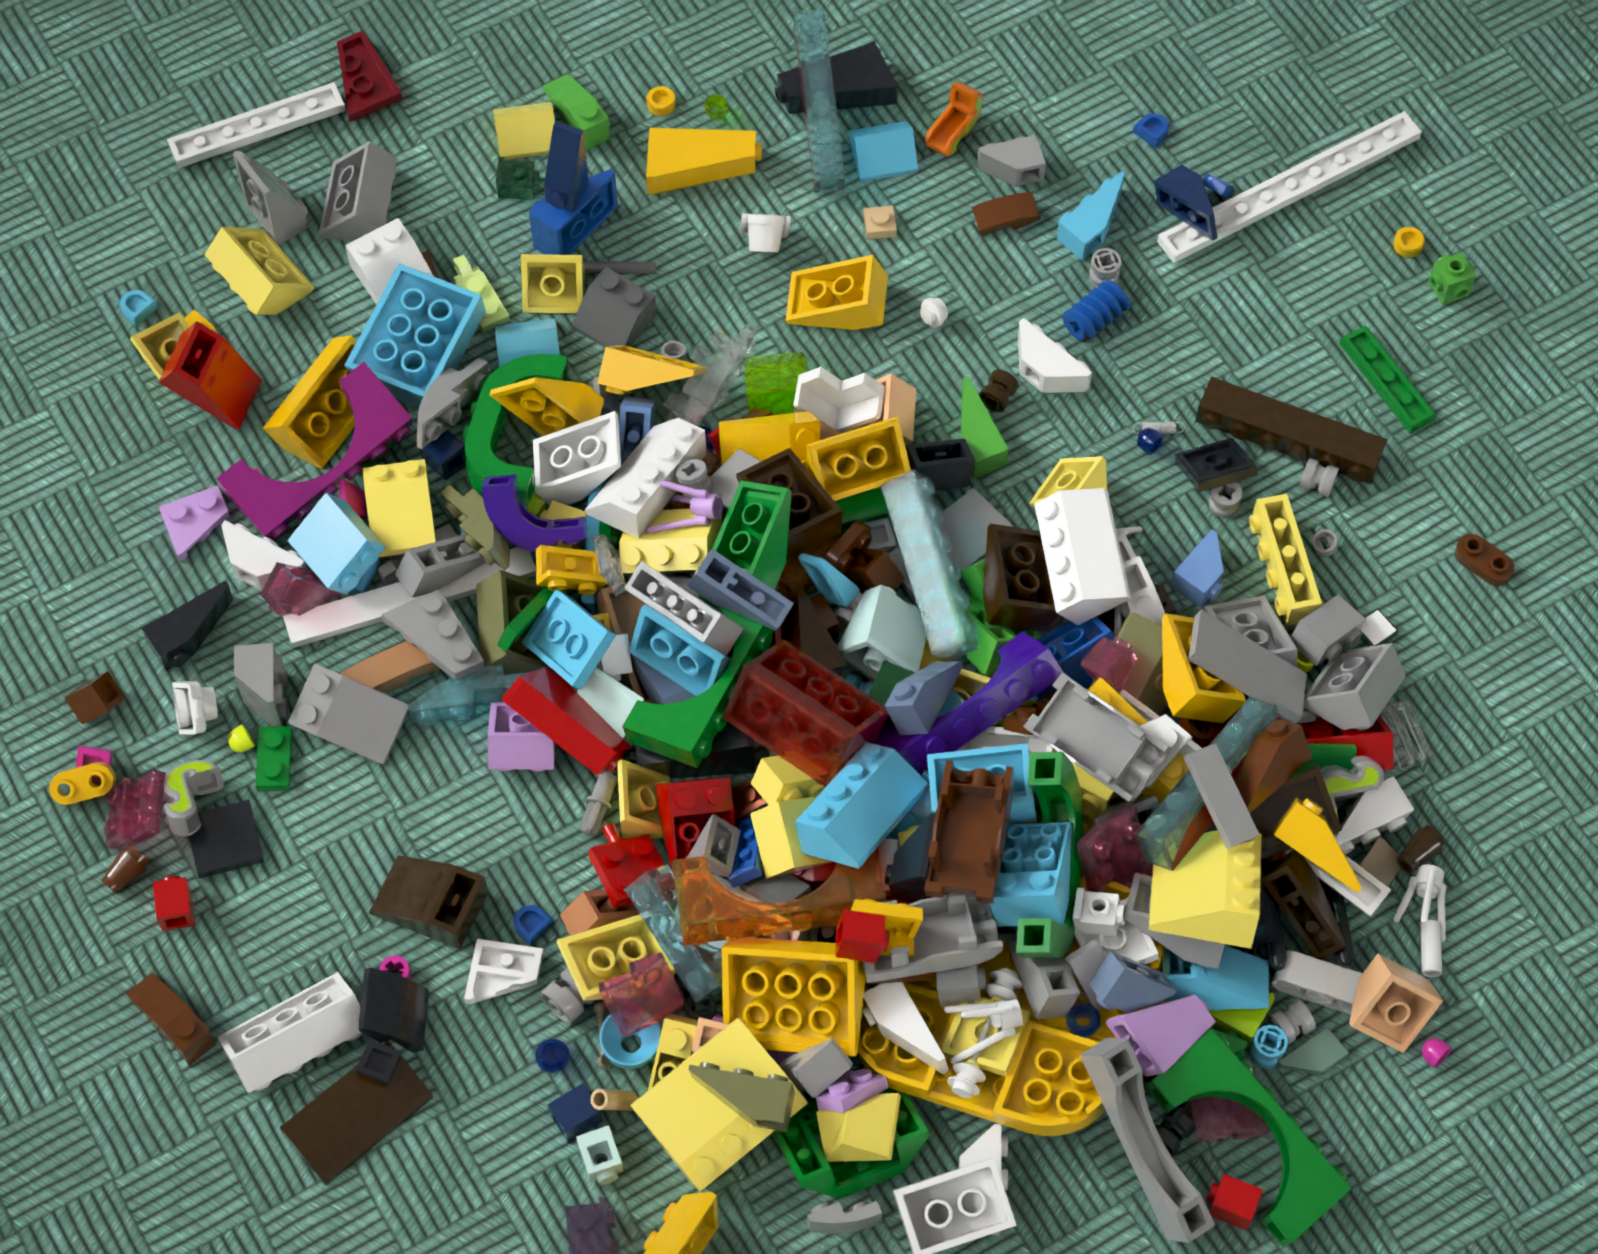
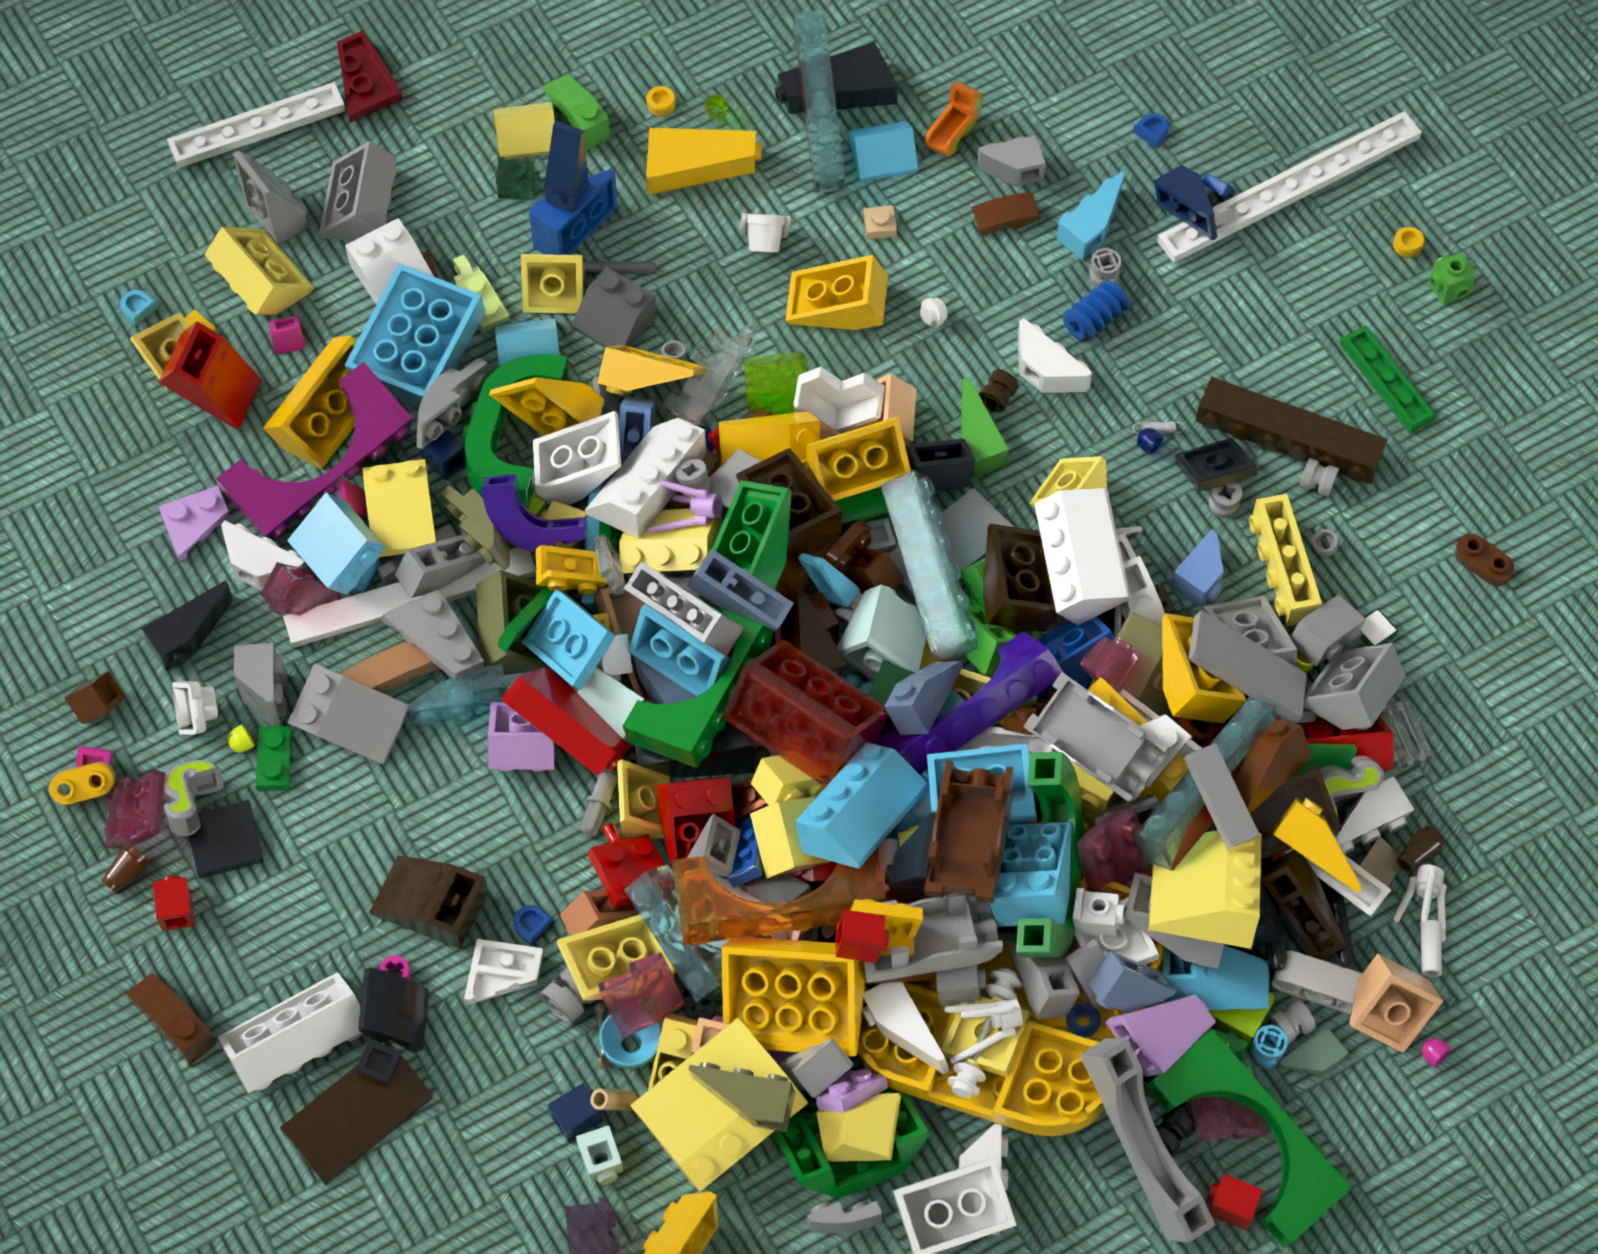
clear blue plate [535,1039,570,1073] -> none
none -> dark pink slope [269,316,305,354]

